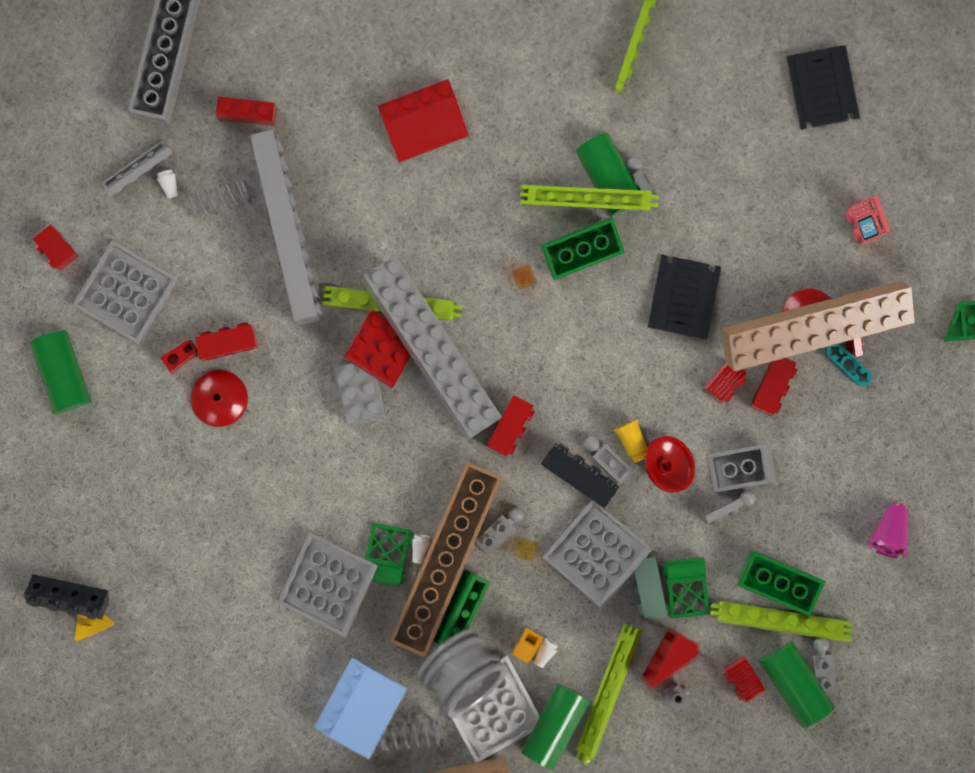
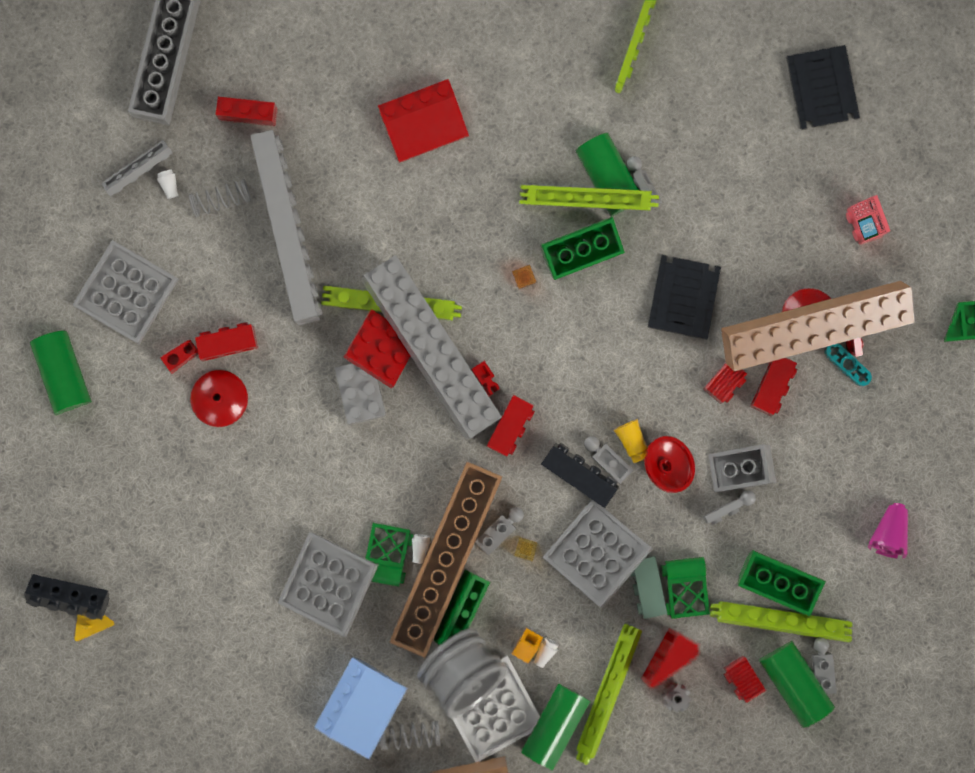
red brick [33,224,79,270] -> none
none -> red plate [471,360,500,397]

